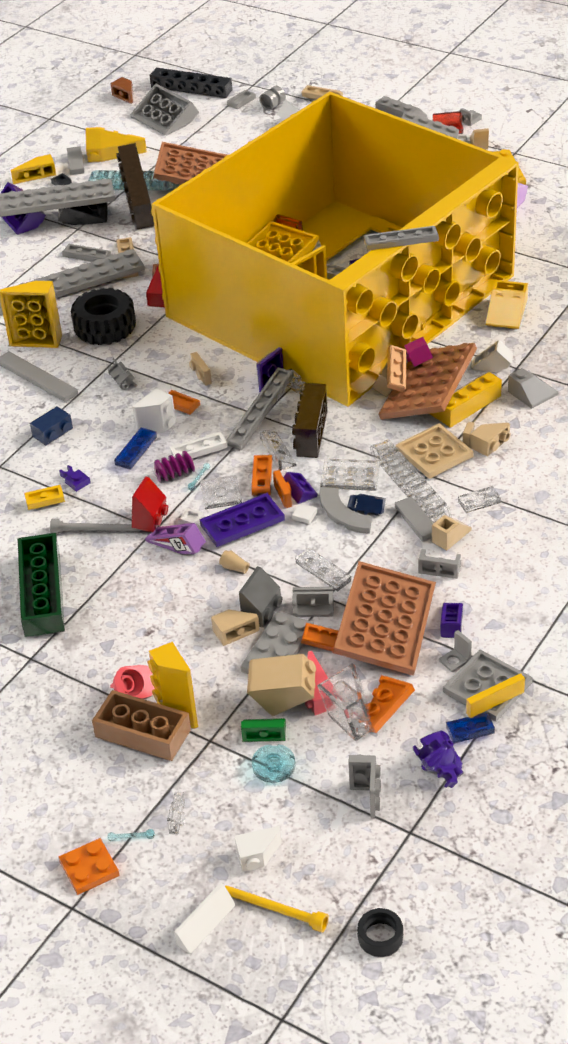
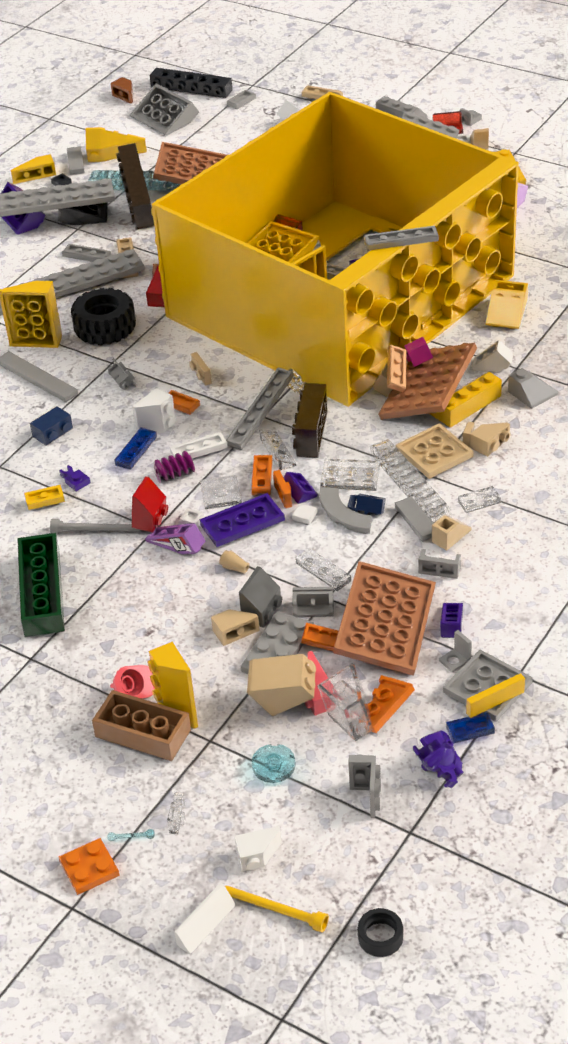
clear light blue hinge [188,463,210,491] -> none
green panel [241,718,286,742] -> none
dark purple slope [256,347,284,392] -> none
light grey wheel [259,86,286,111] -> none

